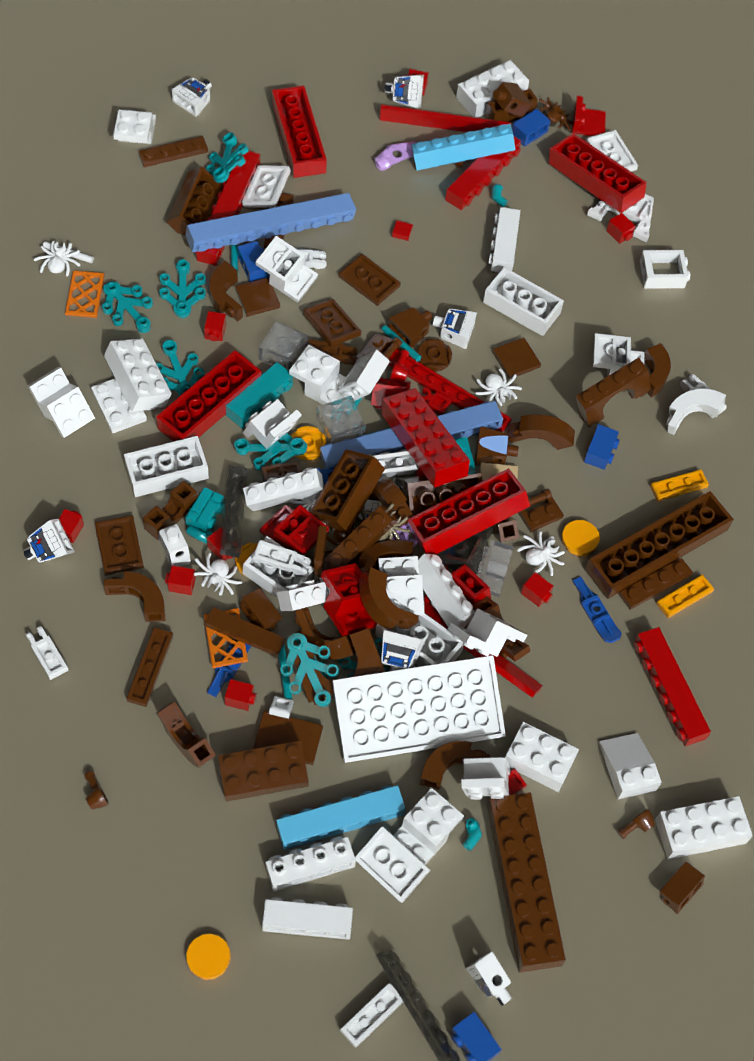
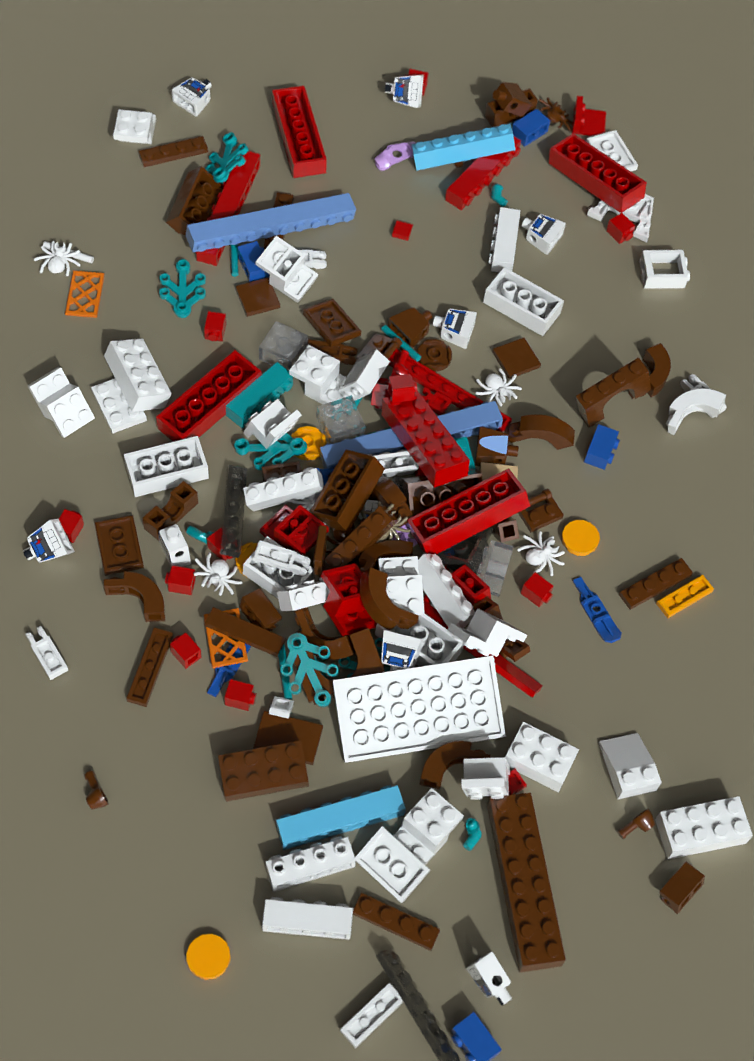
teal plant [102,281,153,333] -> none
teal plant [156,340,204,397] -> none
reddish brown arch [156,701,216,767] -> none
teal brick [185,487,226,533] -> none
reddish brown arch [209,261,243,321] -> none
white plate [242,165,290,208] -> none
reddish brown tile [339,254,401,306] -> none
red tile [380,105,511,133] -> none
white brick [456,60,529,118] -> none
reddish brown brick [585,491,734,599] -> none
white bracket [593,333,644,376] -> none
red brick [634,627,711,746] -> none
light orange tile [650,469,709,502] -> none
none -> red brick [170,633,202,669]
none -> reddish brown plate [352,893,441,951]
none -> red brick [388,374,417,403]
none -> white torso [522,214,566,255]

